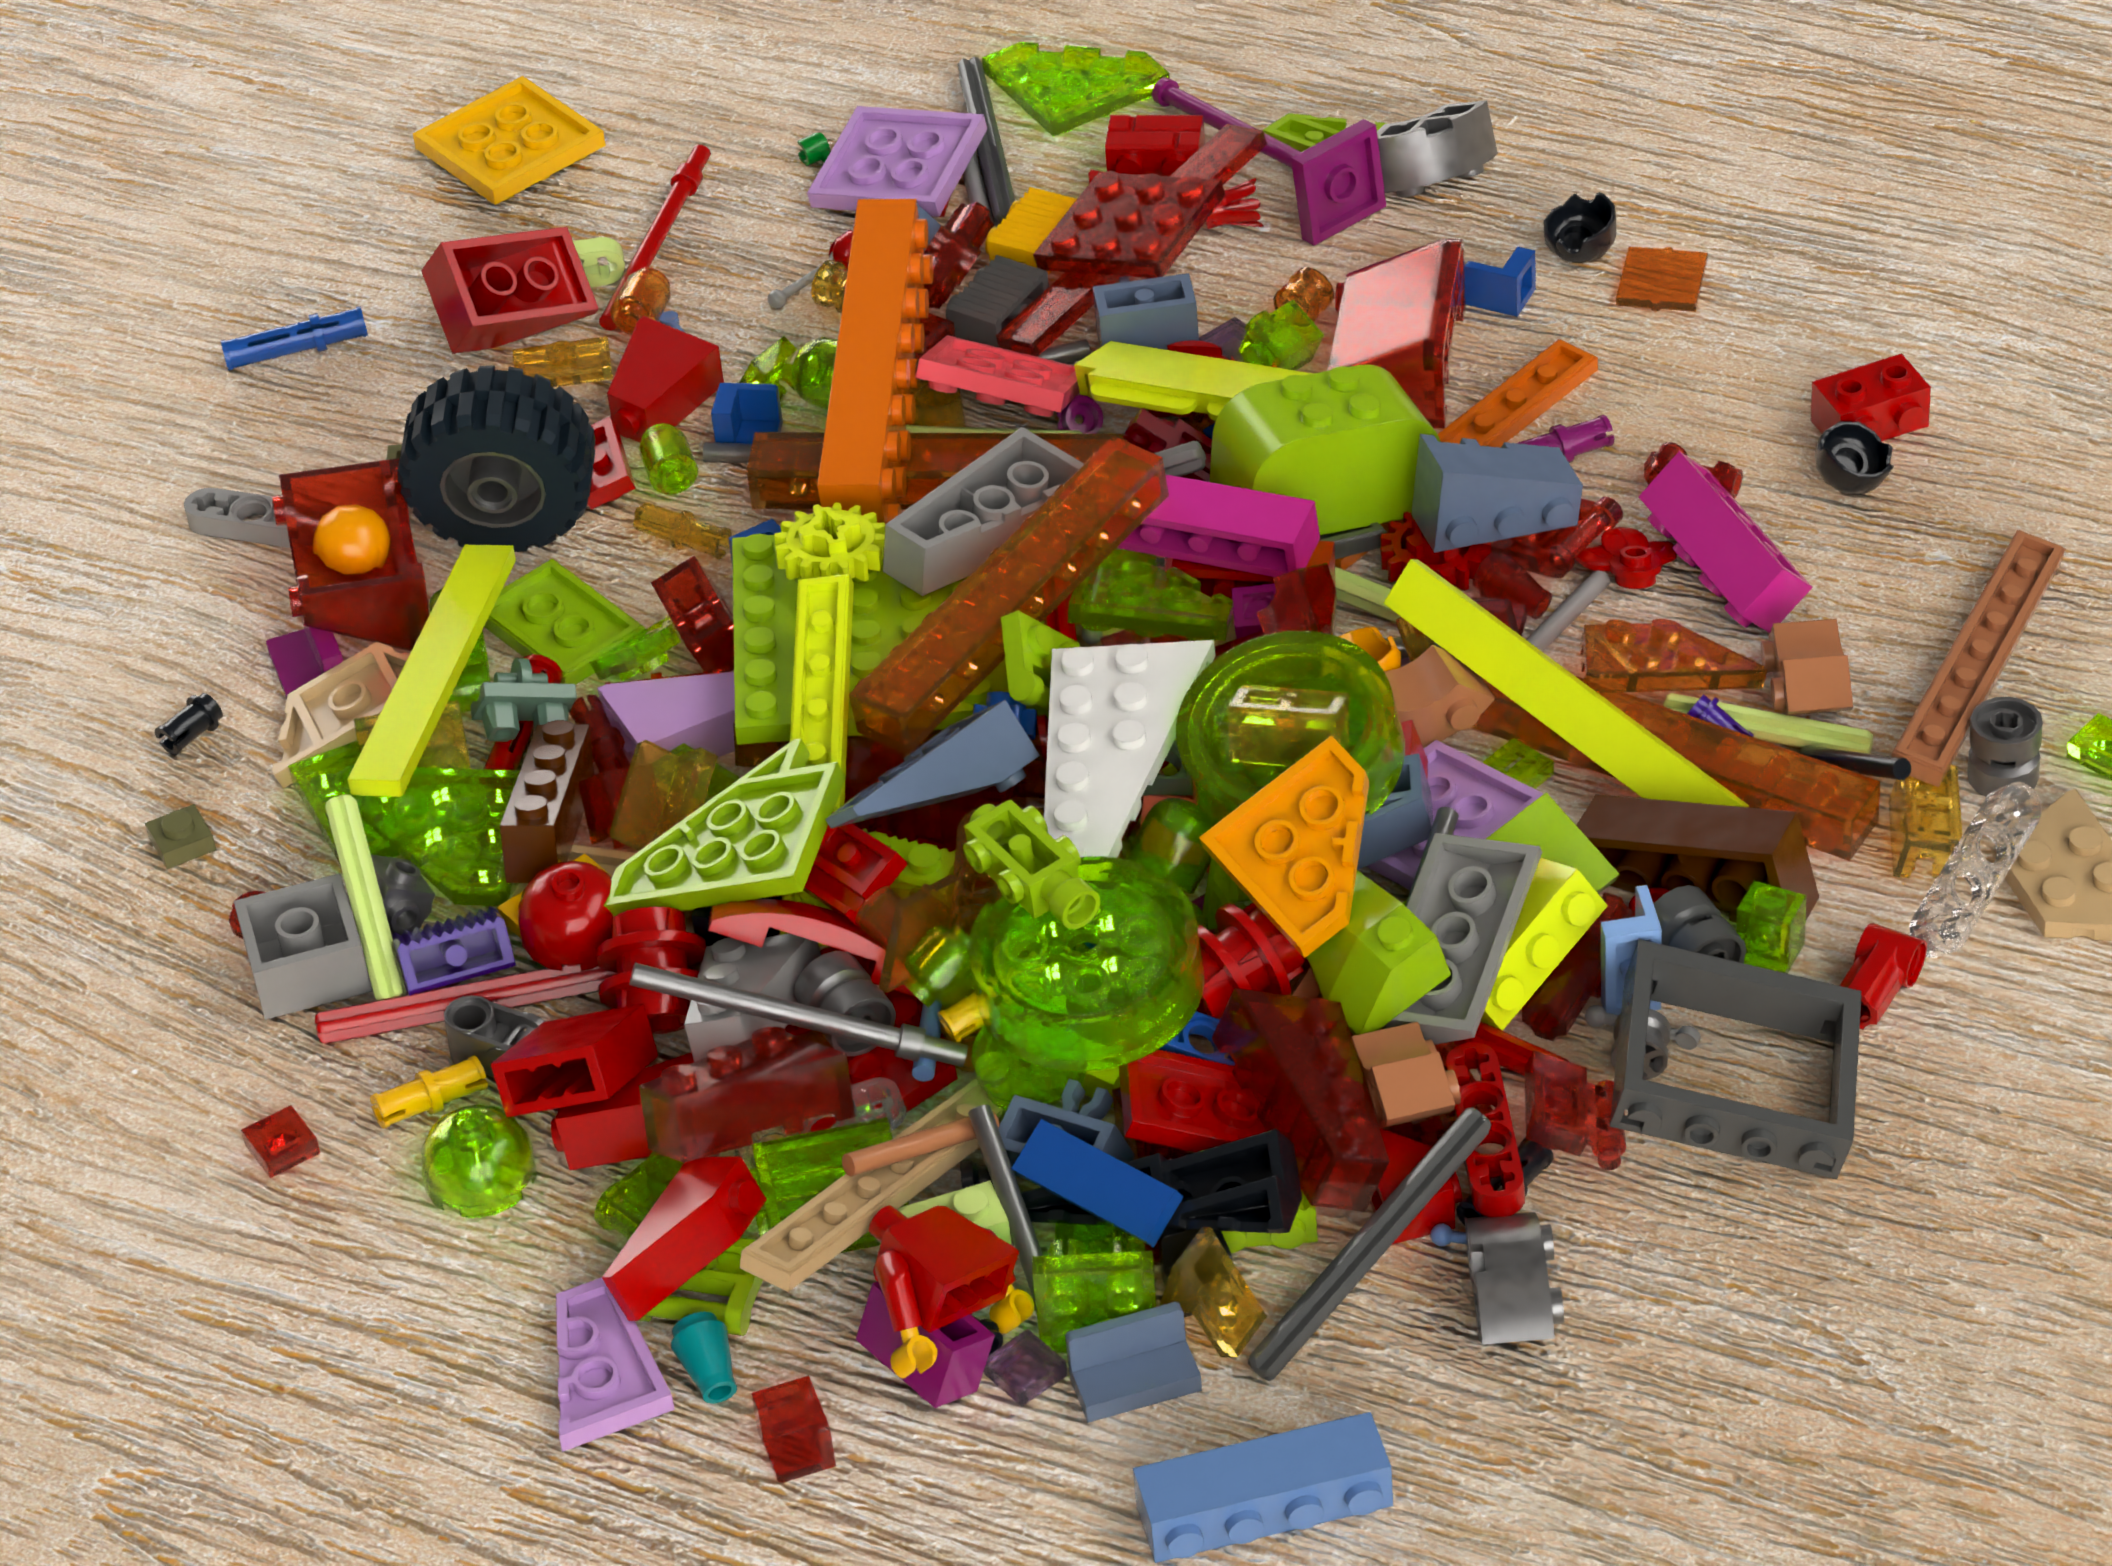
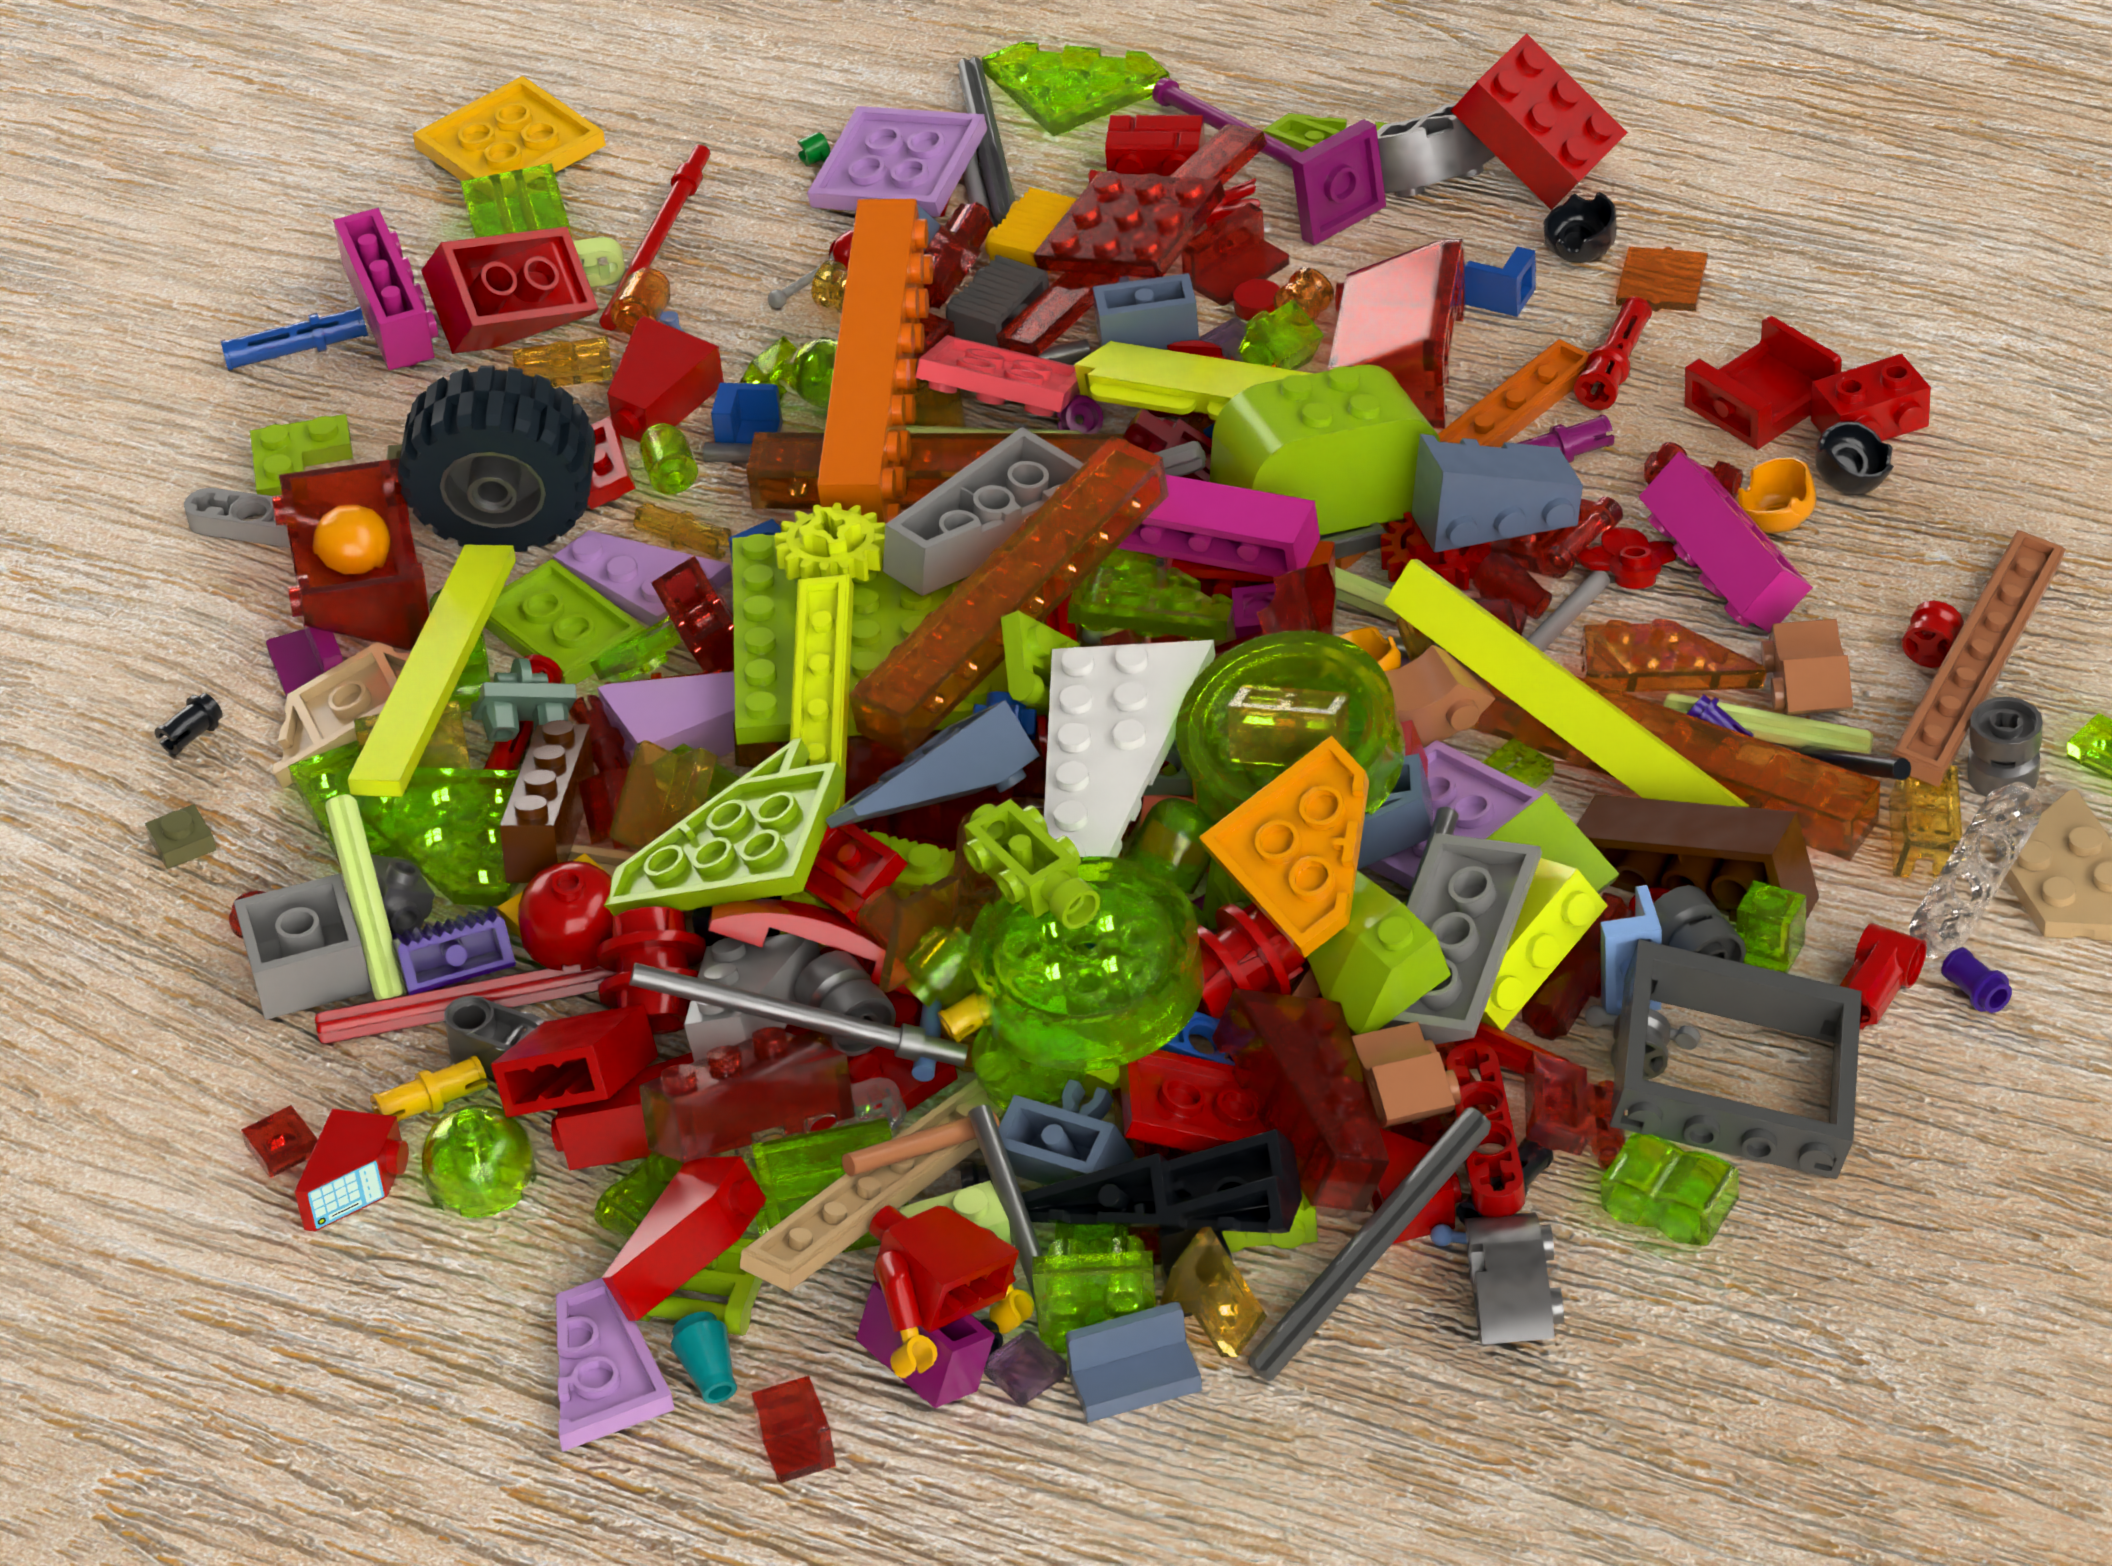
blue tile [1011,1119,1184,1248] -> none
medium blue brick [1133,1412,1393,1563] -> none
none -> lime plate [250,414,353,500]
none -> red slope [294,1108,409,1232]
none -> dark pink brick [333,208,439,370]
none -> clear neon green brick [460,163,572,238]
none -> lavender wing [553,530,732,632]
none -> clear red panel [1181,202,1290,306]
none -> red tile [1233,279,1282,322]
none -> red brick [1450,33,1628,210]
none -> red pin [1574,296,1652,410]
none -> clear neon green brick [1601,1133,1739,1246]
none -> red panel [1685,315,1842,450]
none -> light orange hair [1738,457,1816,534]
none -> red wheel [1902,600,1964,668]
none -> dark purple pin [1941,947,2012,1013]

